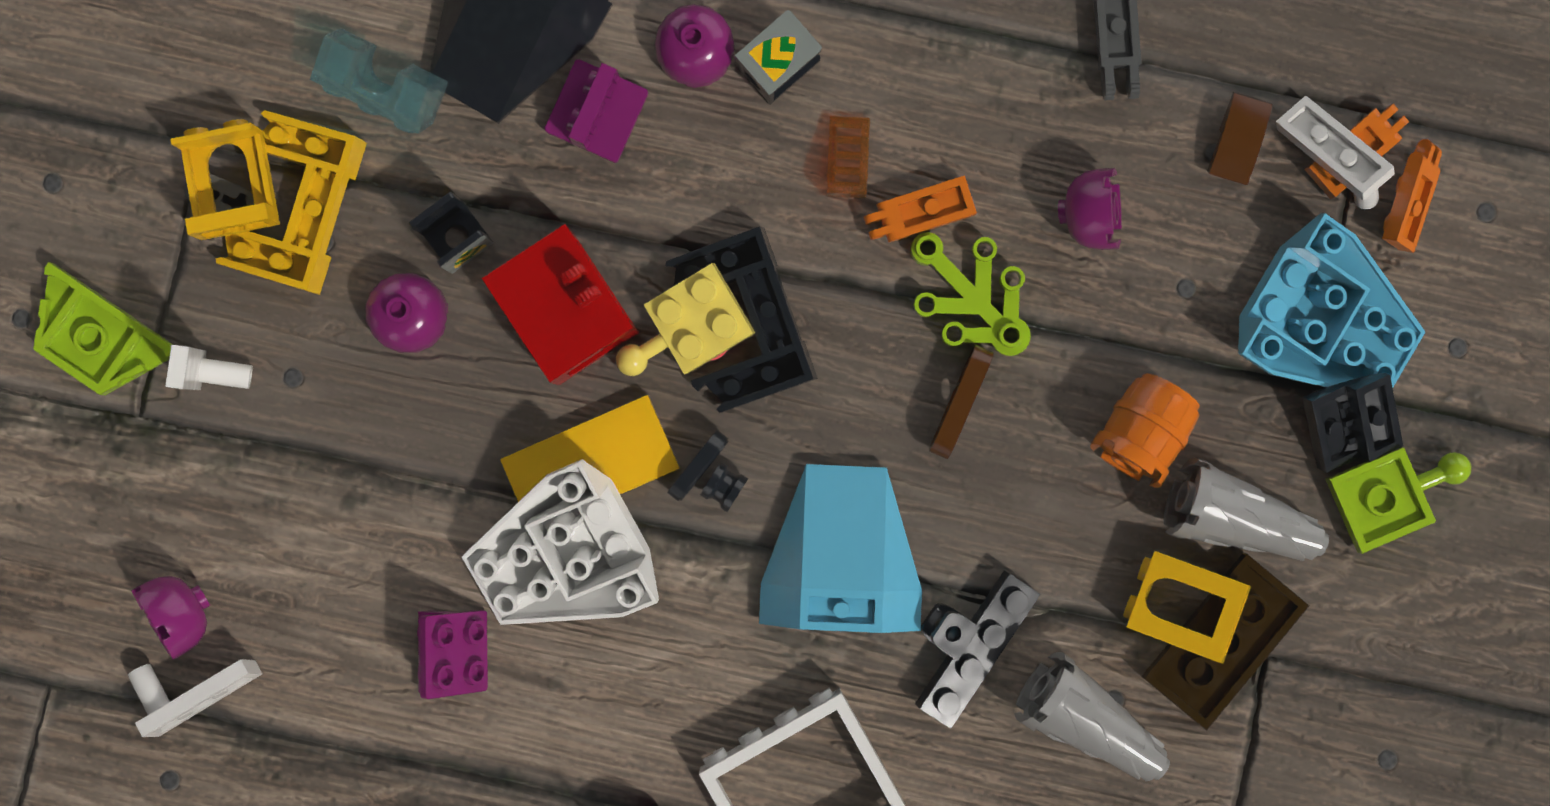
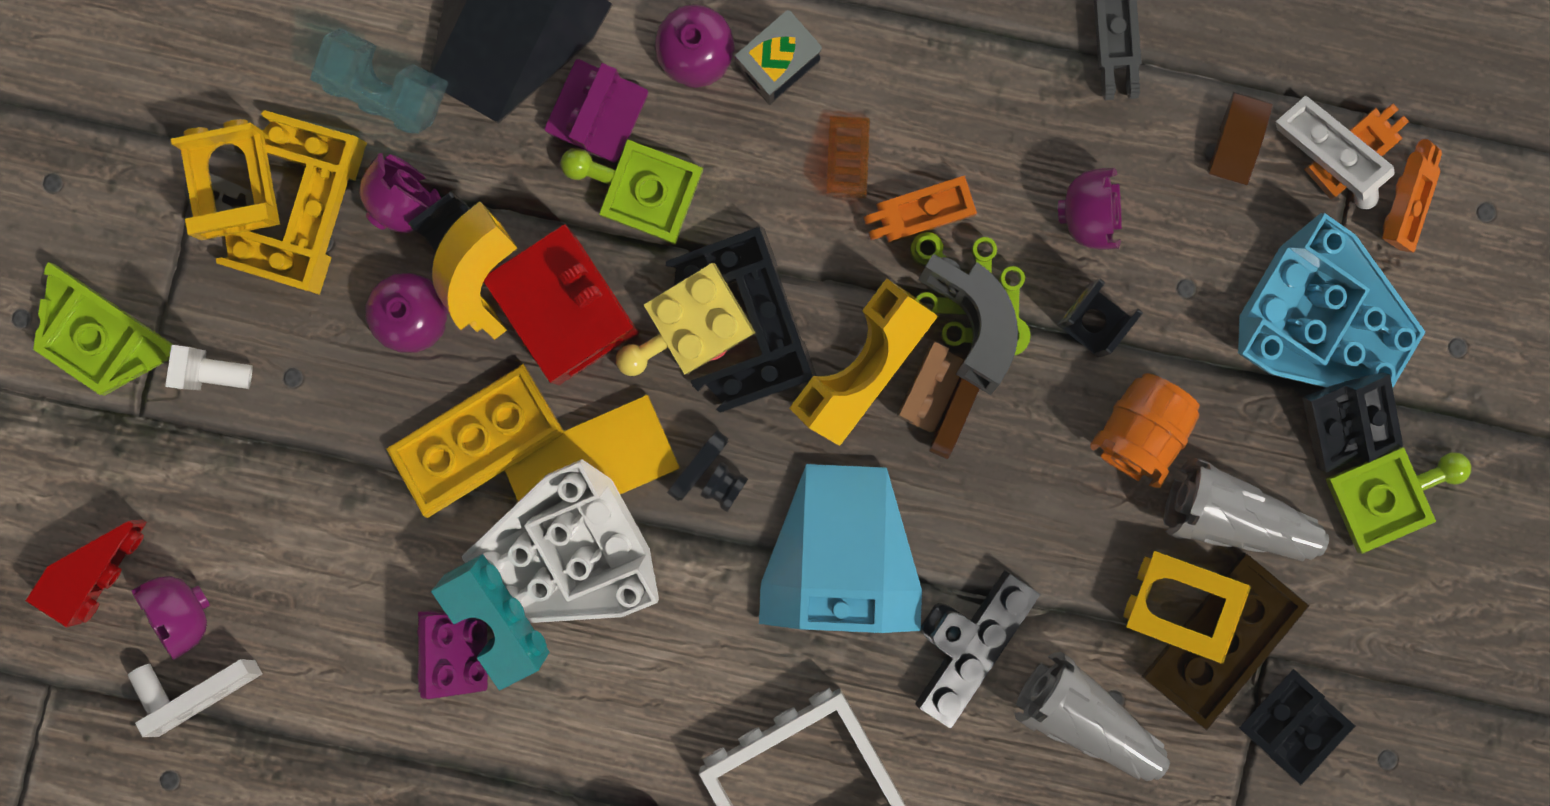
none -> red slope [25,519,147,627]
none -> magenta cylinder [359,153,441,233]
none -> yellow tile [386,364,565,518]
none -> teal arch [431,554,550,691]
none -> yellow arch [432,202,517,340]
none -> lime plate [560,139,703,244]
none -> yellow arch [789,278,938,446]
none -> medium nougat bracket [896,341,964,432]
none -> dark grey arch [918,254,1018,395]
none -> black piece [1057,279,1143,358]
none -> black slope [1239,669,1356,786]

